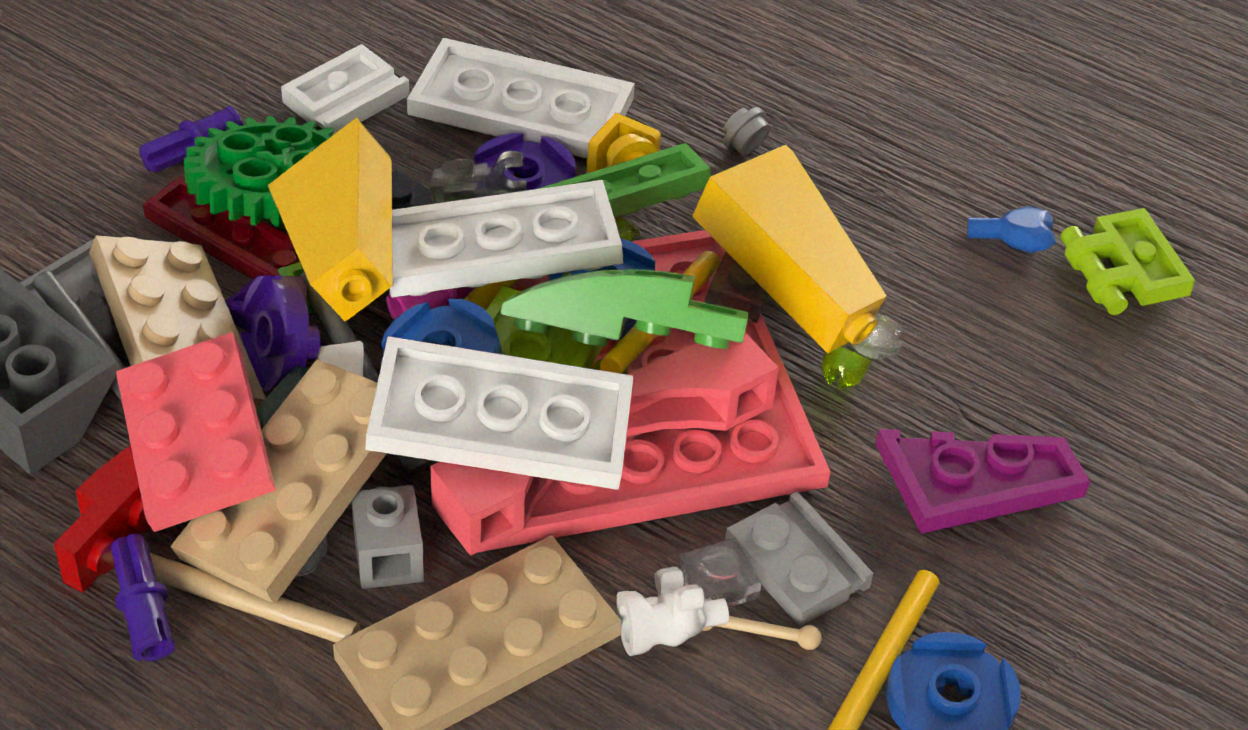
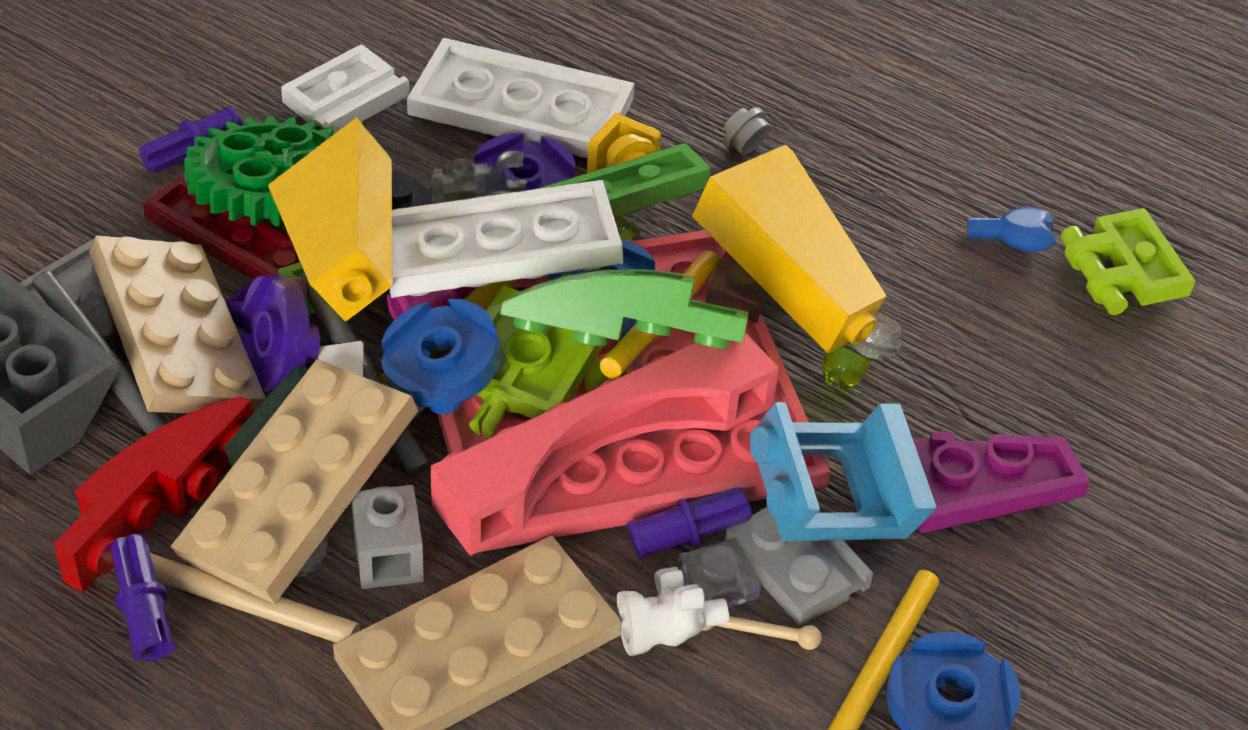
coral plate [116,332,276,532] -> none
white plate [365,336,633,490] -> none
none -> dark purple axle [627,487,752,560]
none -> dark azure window [749,402,937,541]

